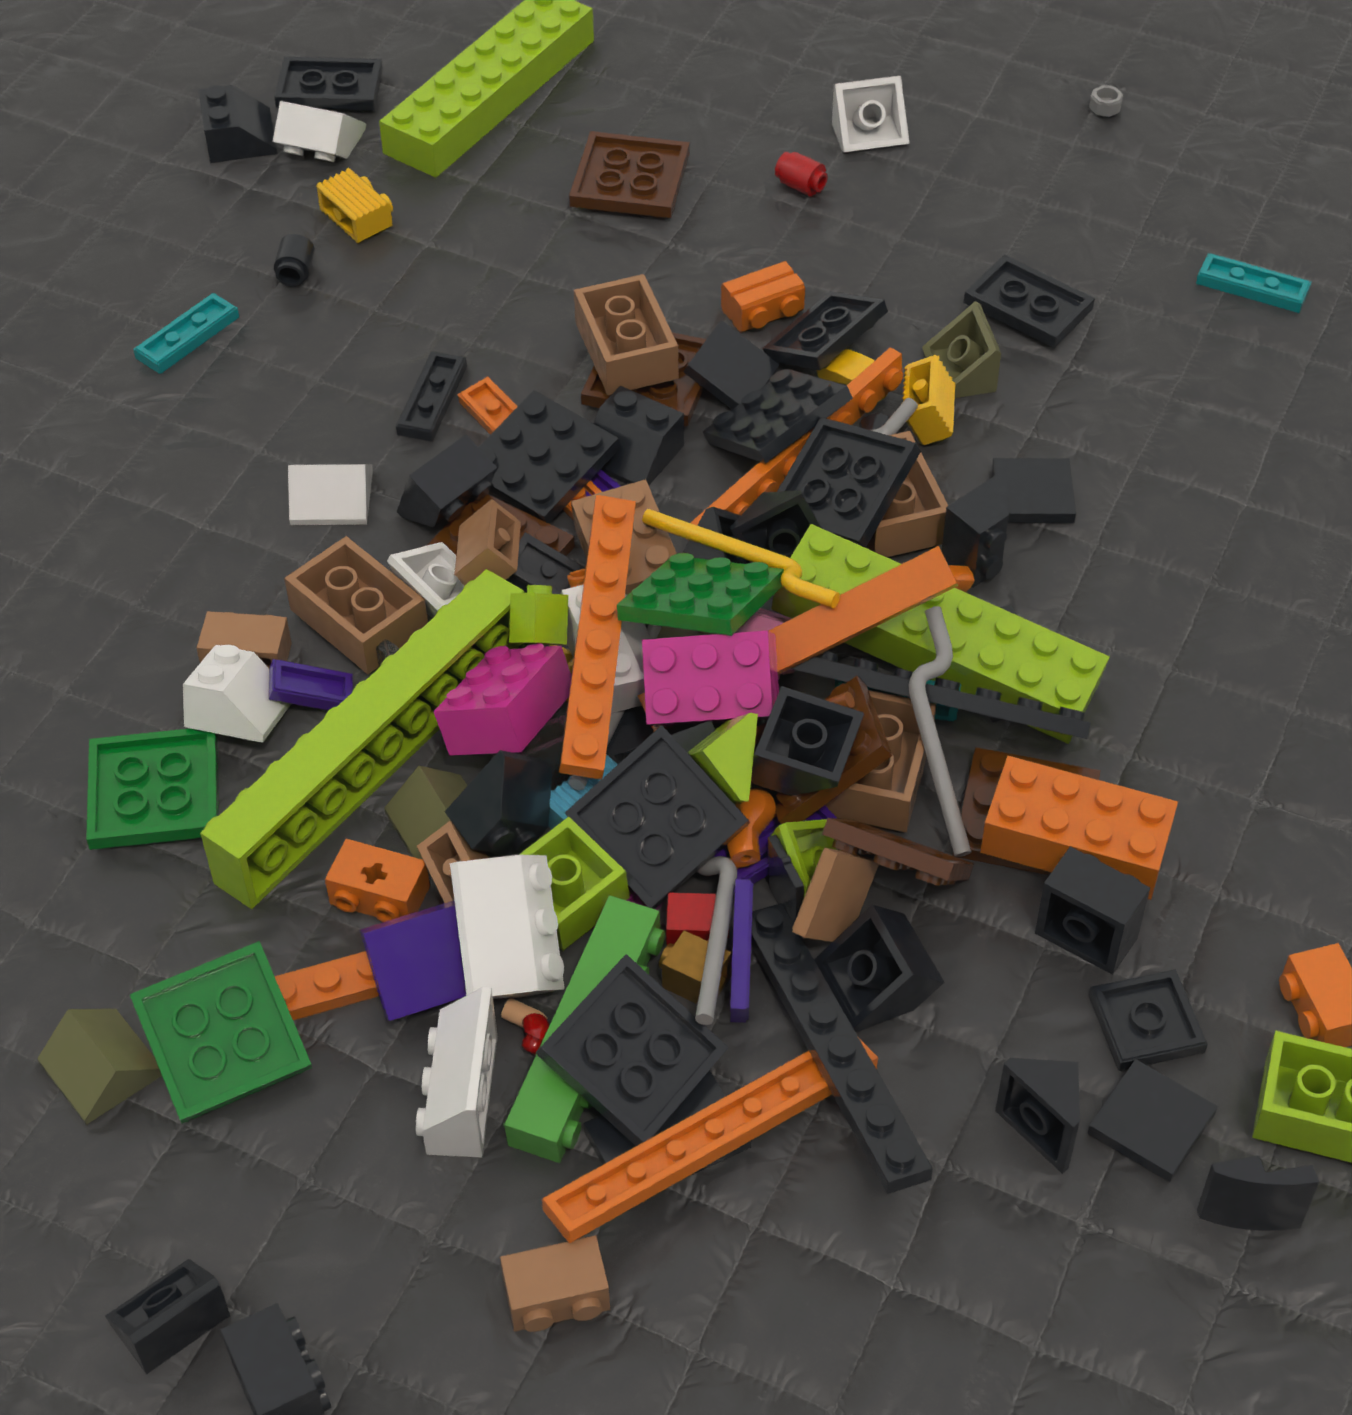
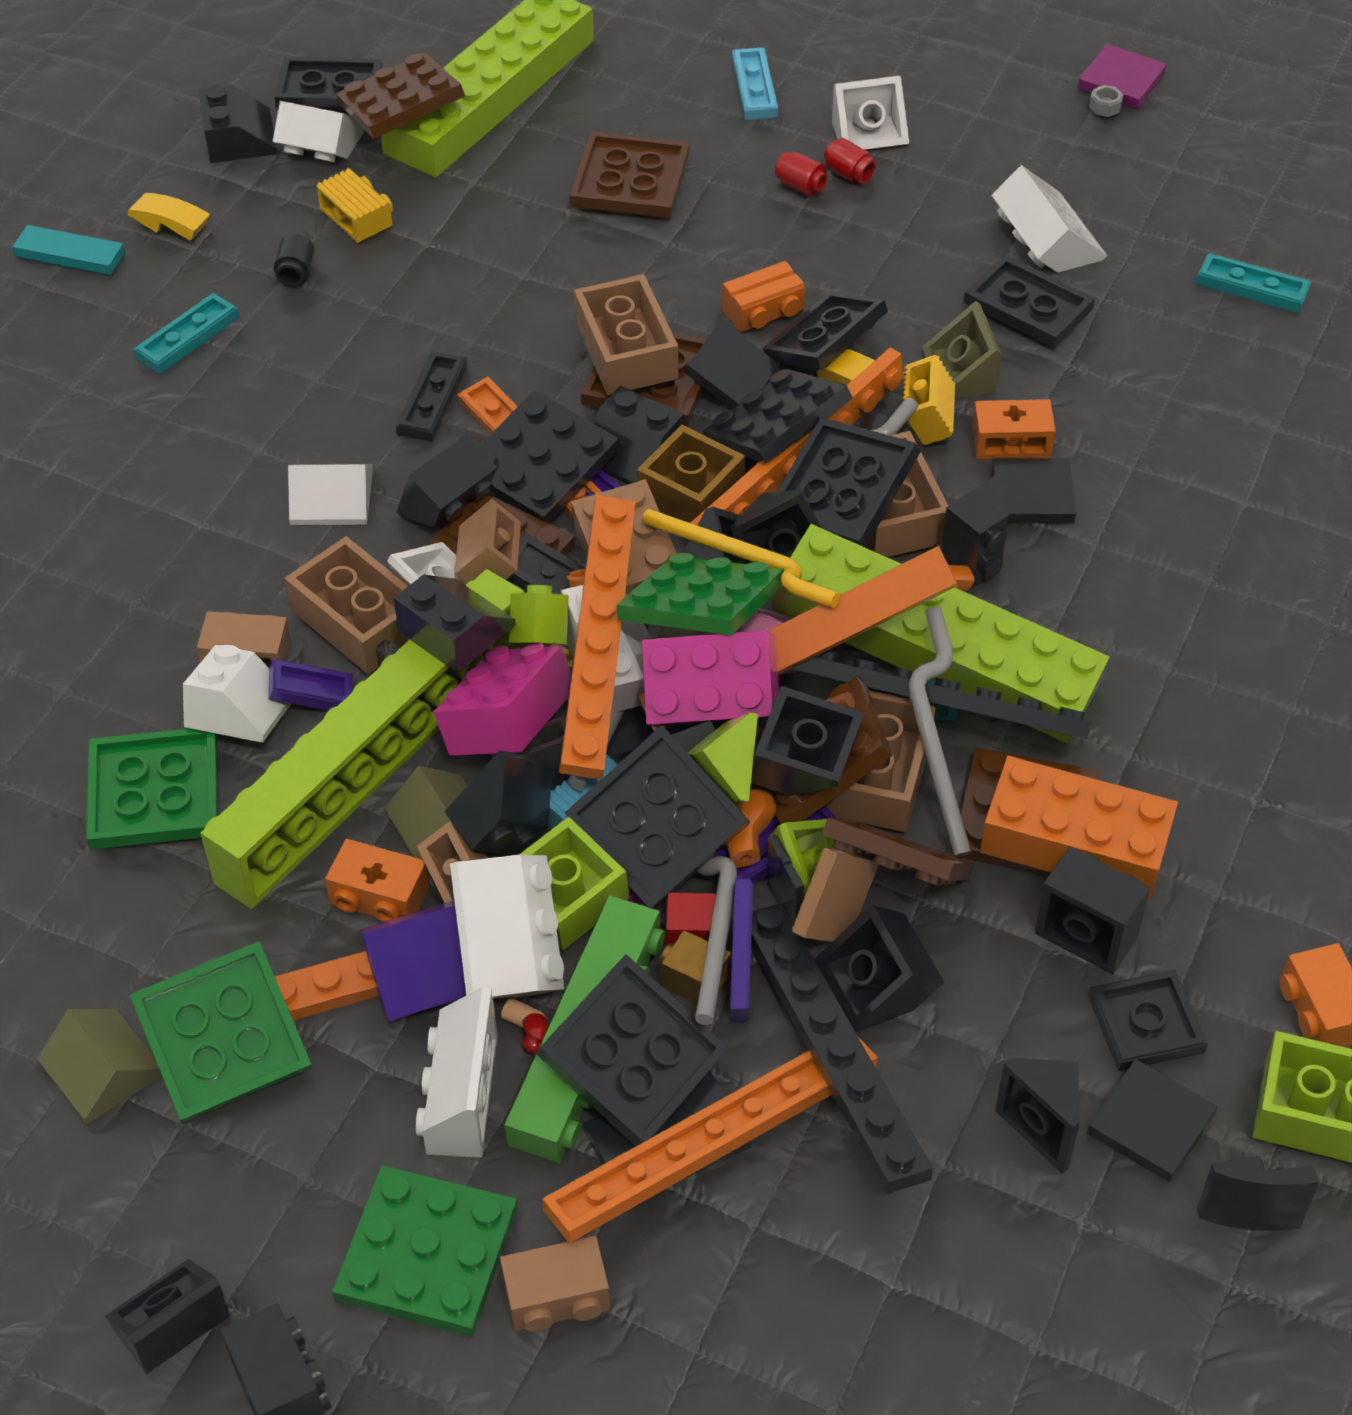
none -> teal tile [12,225,125,275]
none -> yellow slope [127,193,210,241]
none -> green plate [332,1165,518,1337]
none -> reddish brown plate [336,52,465,139]
none -> black slope [393,574,516,673]
none -> pearl gold brick [637,425,745,523]
none -> medium azure tile [732,47,778,120]
none -> red brick [824,138,876,185]
none -> orange brick [972,399,1056,460]
none -> white slope [992,165,1107,273]
none -> magenta tile [1078,44,1167,109]

